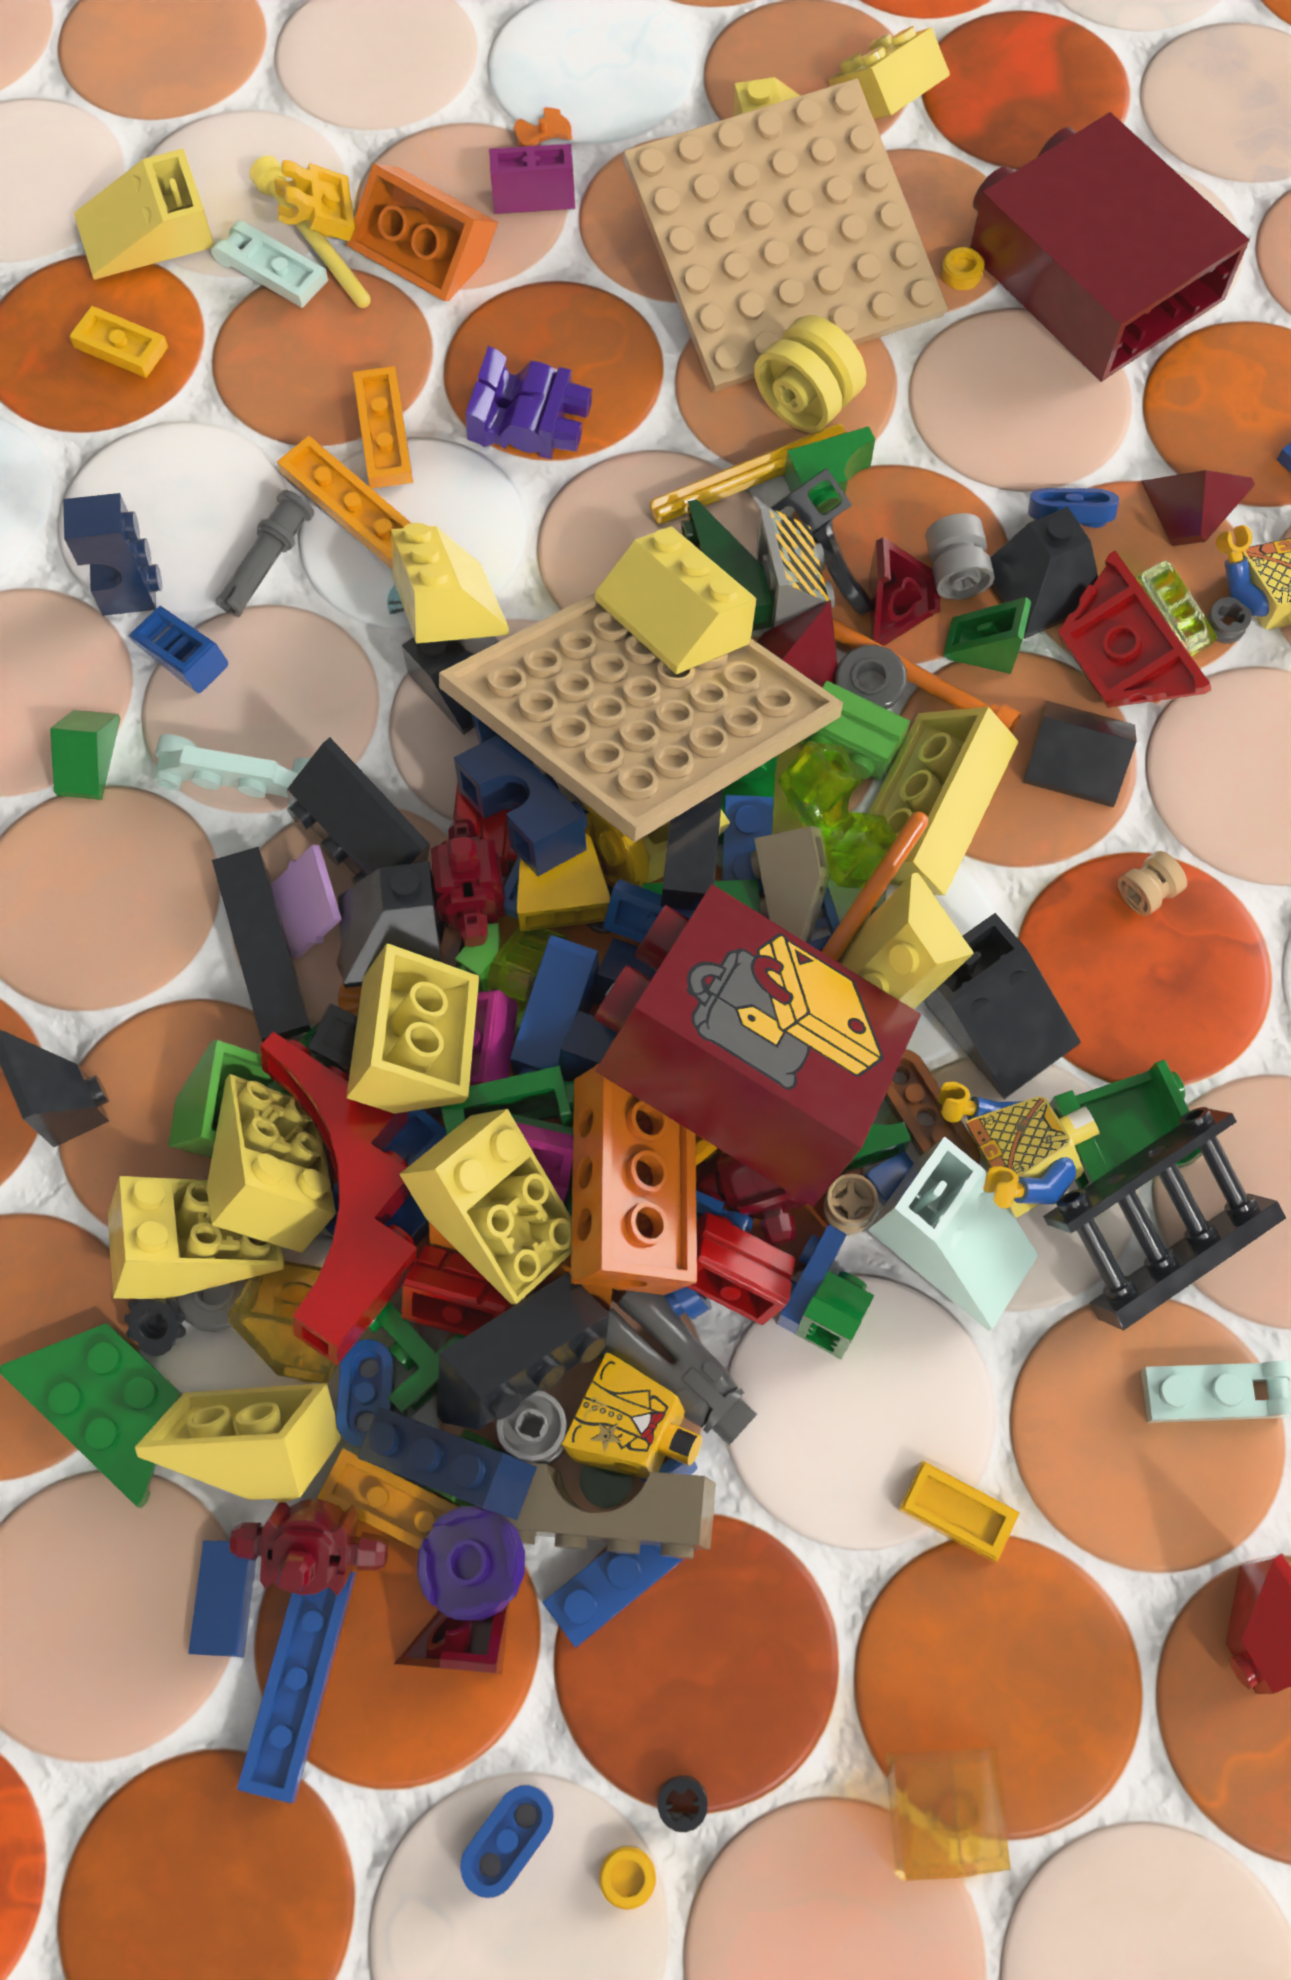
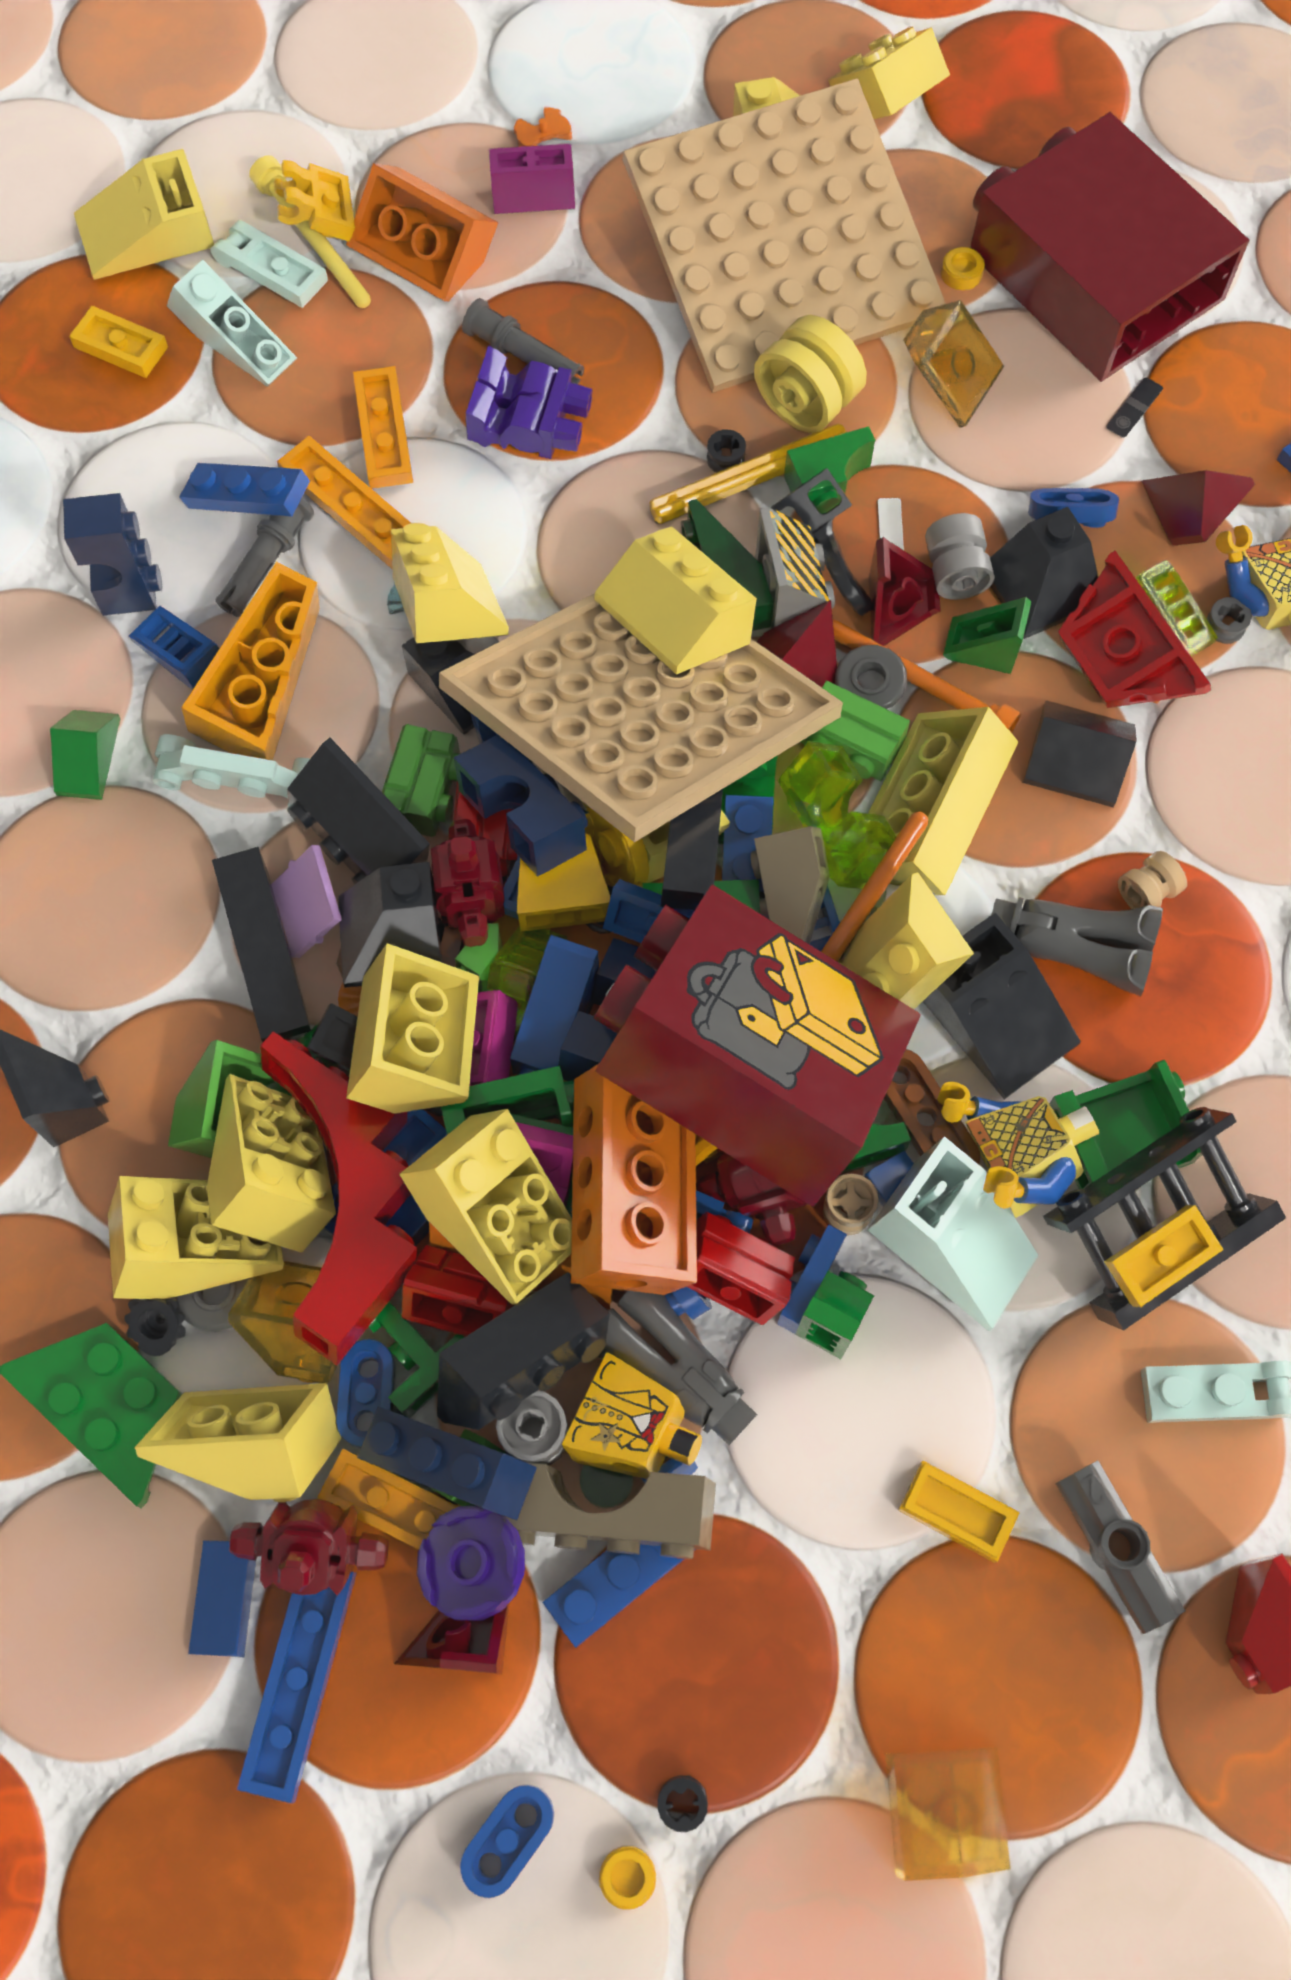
none -> light aqua slope [167,260,297,387]
none -> blue plate [179,463,310,516]
none -> light orange wedge [181,562,320,760]
none -> bright green brick [382,724,460,837]
none -> dark grey pin [462,298,584,384]
none -> black bush [707,429,746,473]
none -> white sticker [878,498,904,550]
none -> clear yellow slope [903,300,1004,428]
none -> dark grey piece [991,897,1163,997]
none -> dark grey piece [1055,1461,1185,1634]
none -> yellow plate [1104,1205,1224,1307]
none -> black sticker [1106,377,1163,438]

